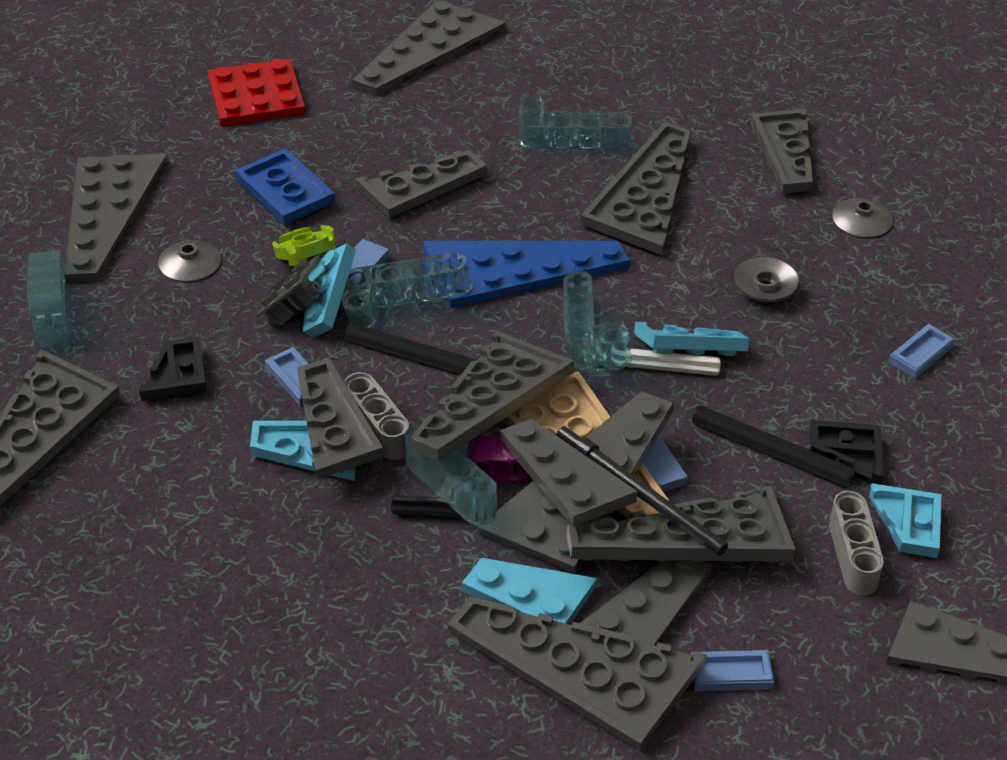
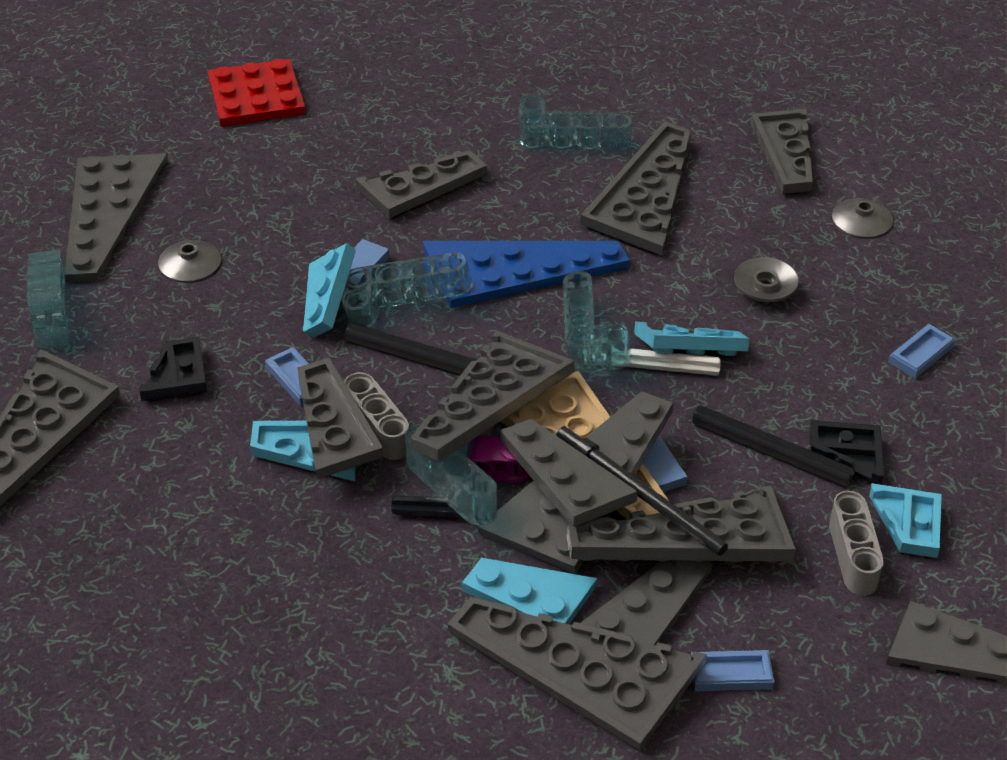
blue plate [235,148,335,225] -> none
dark grey hinge [256,255,321,327] -> none
lime plate [272,226,337,266] -> none
dark grey wing [352,0,506,96] -> none

